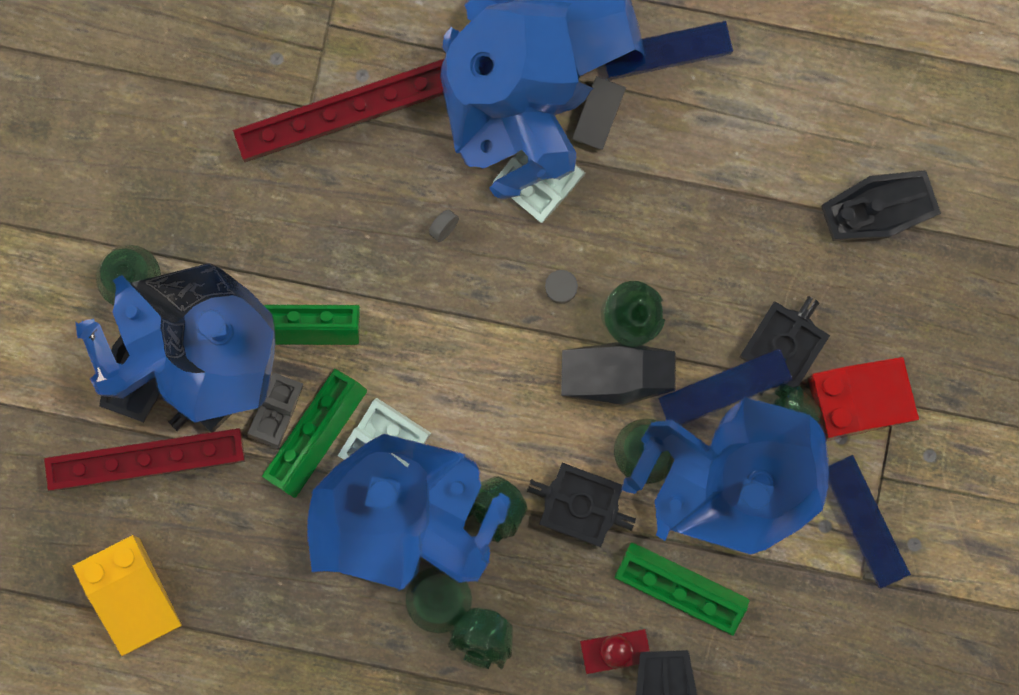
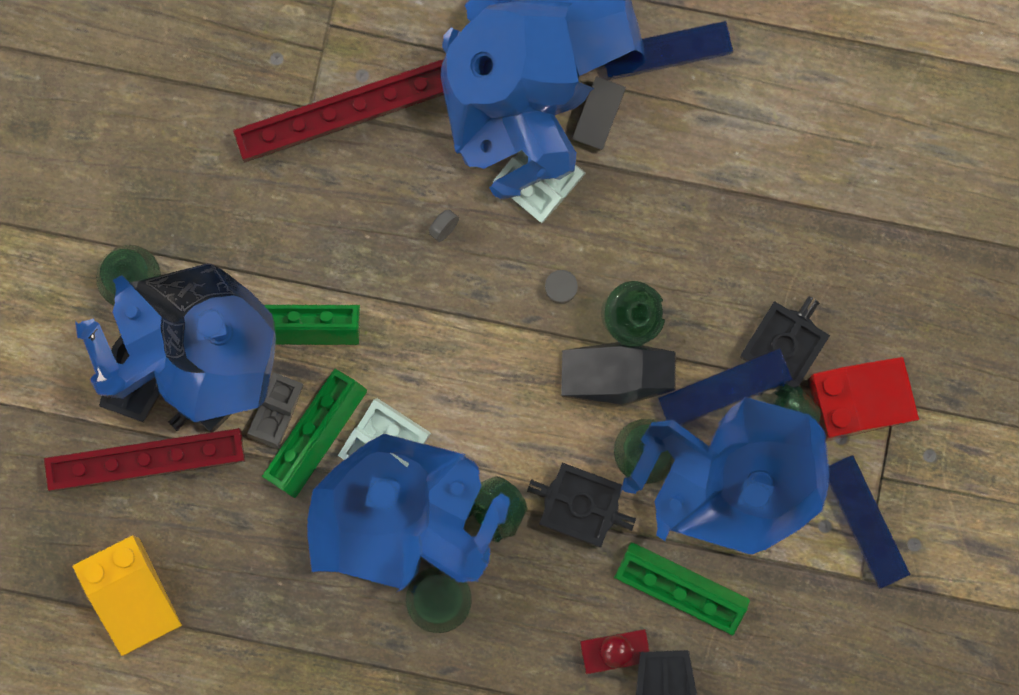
clear green cone [448,608,513,669] -> none
black piece [821,170,941,241] -> none

